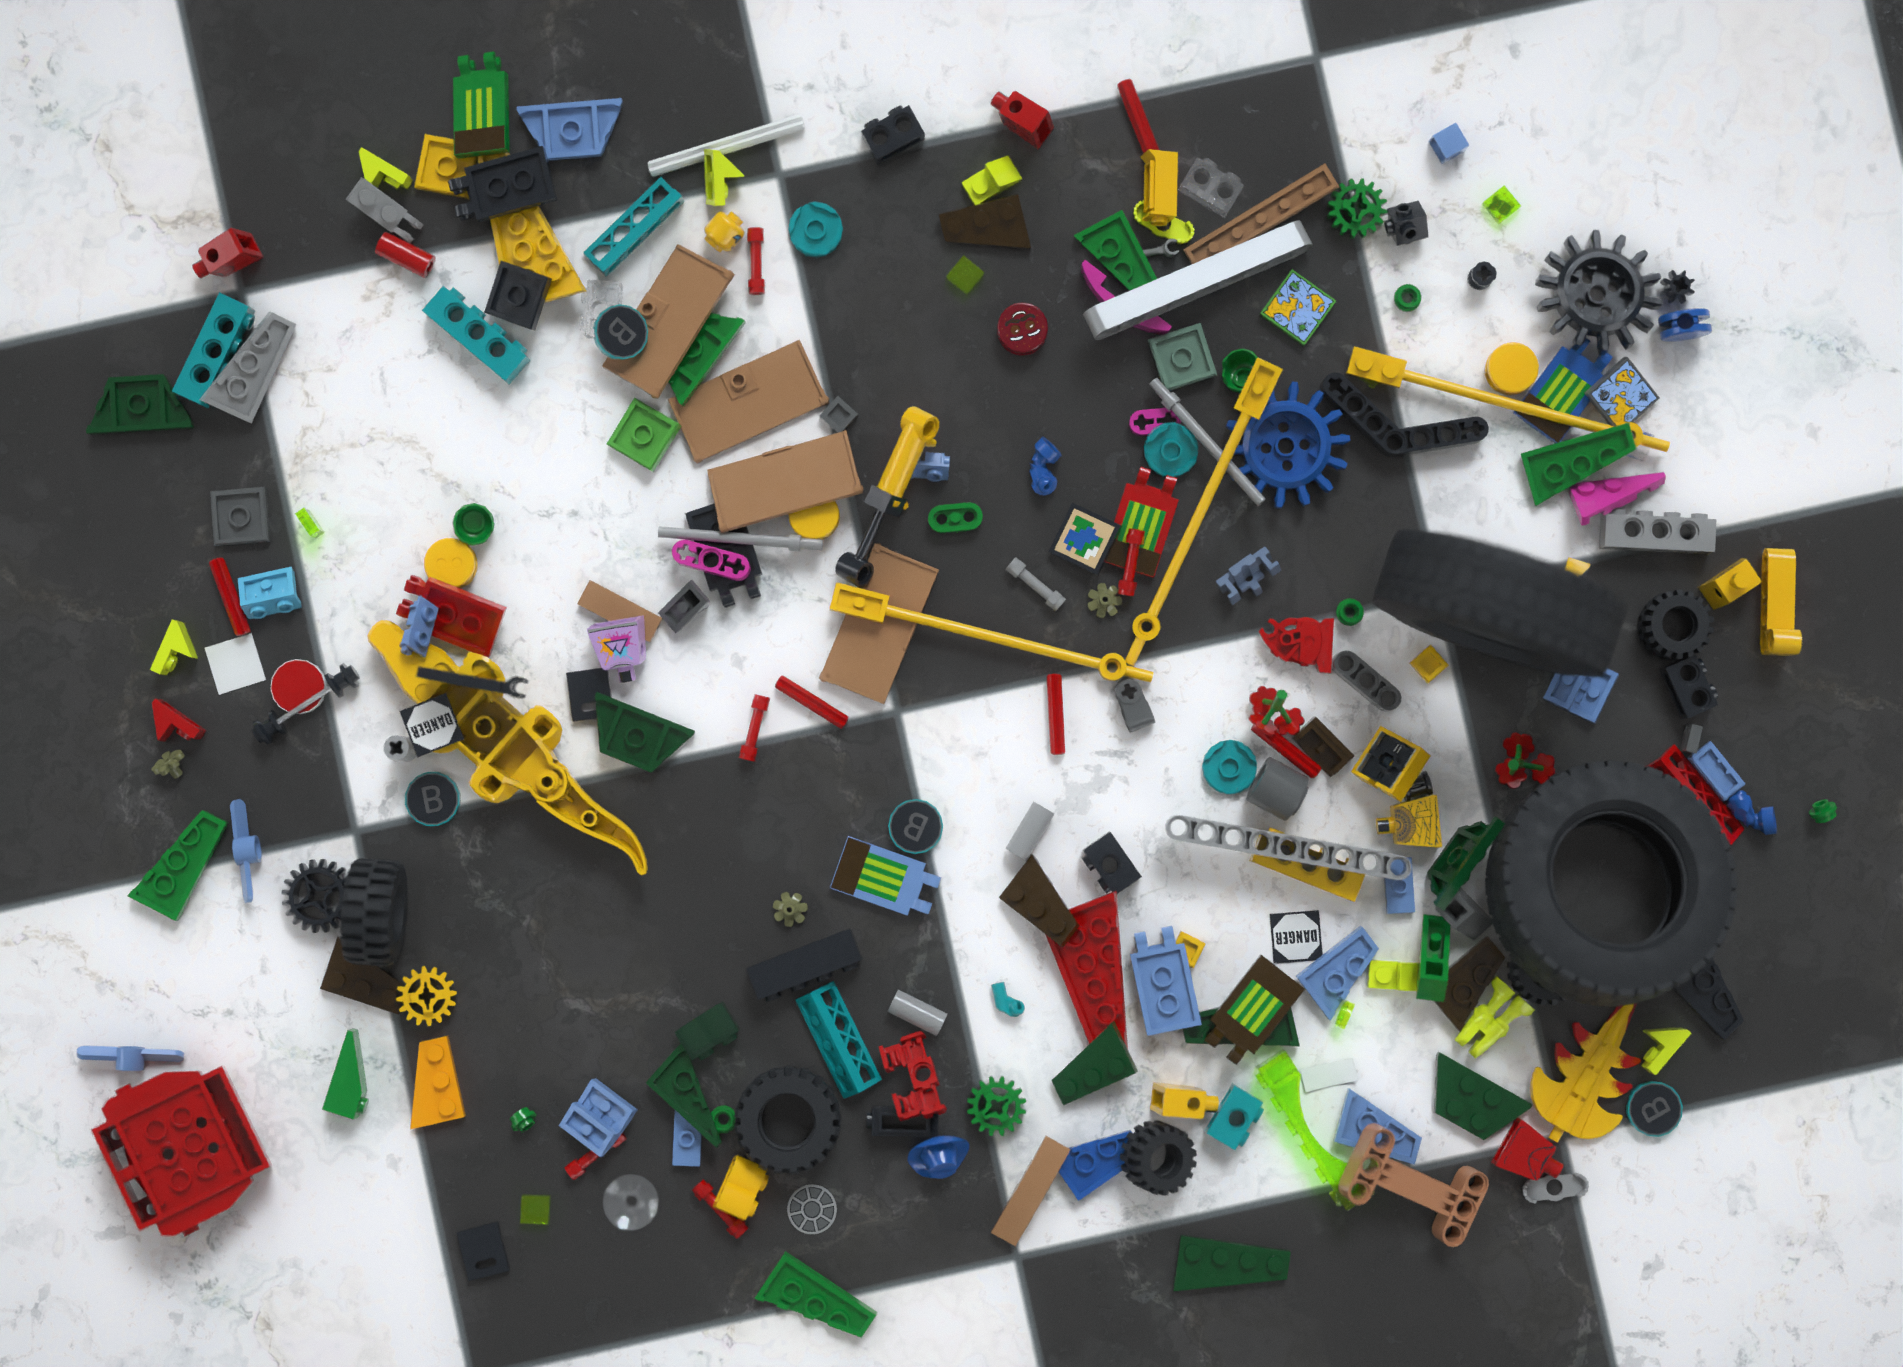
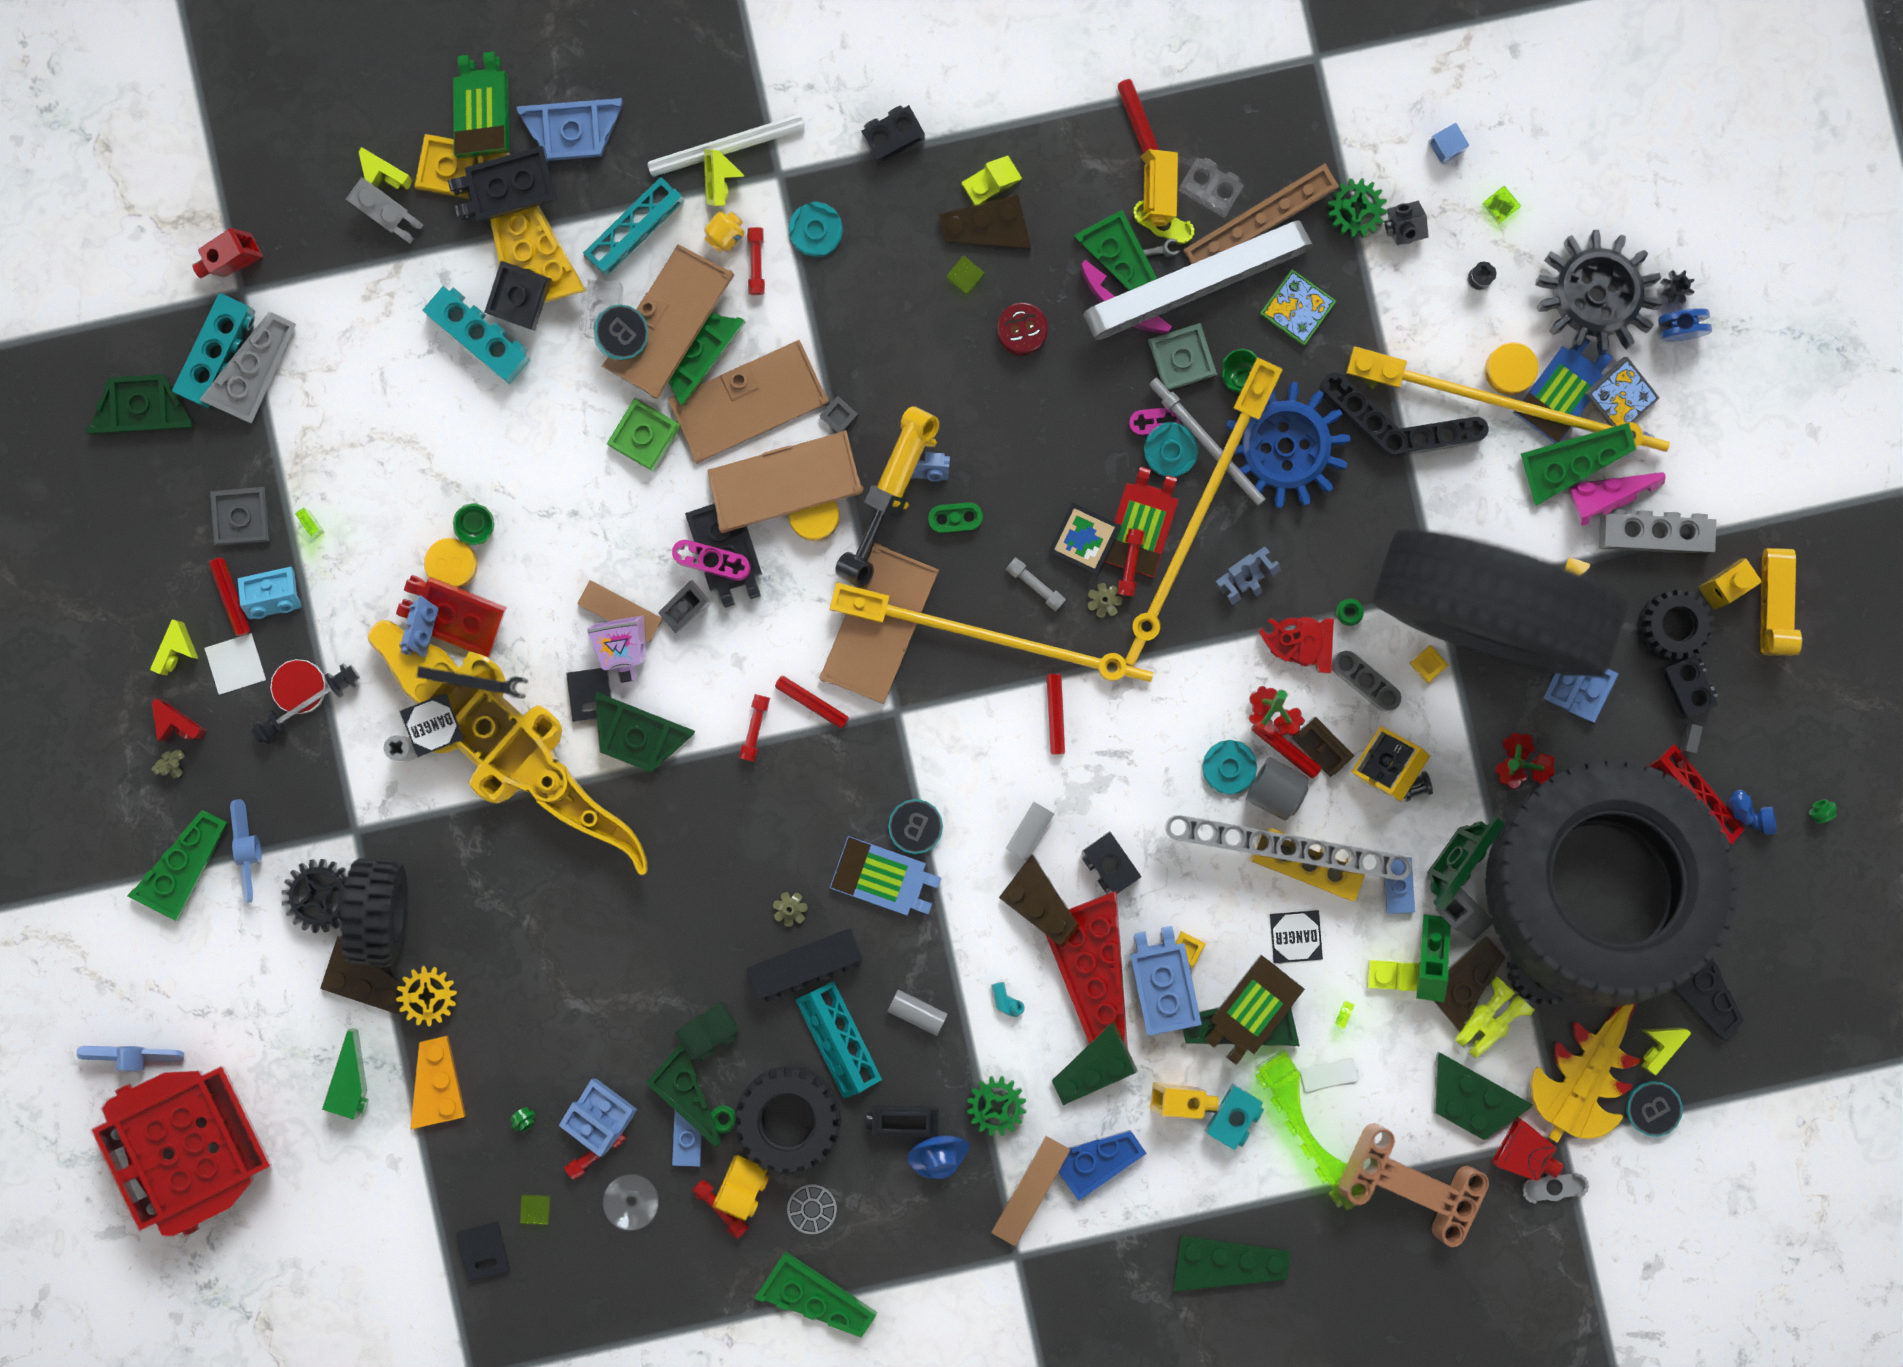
red piece [375,232,436,278] -> none
black tile [405,772,461,826] -> none
light grey bar [658,526,823,552] -> none
red piece [879,1031,947,1121] -> none
red torso [990,91,1054,150] -> none
blue arm [1030,437,1062,495] -> none
dark grey piece [1115,678,1156,733] -> none
black tyre [1120,1120,1197,1196] -> none
medium blue wing [1296,926,1379,1021] -> none
medium blue wing [1333,1088,1422,1165] -> none
yellow torso [1376,795,1442,847] -> none
green plate [1394,284,1422,312] -> none
medium blue plate [1687,741,1745,801] -> none

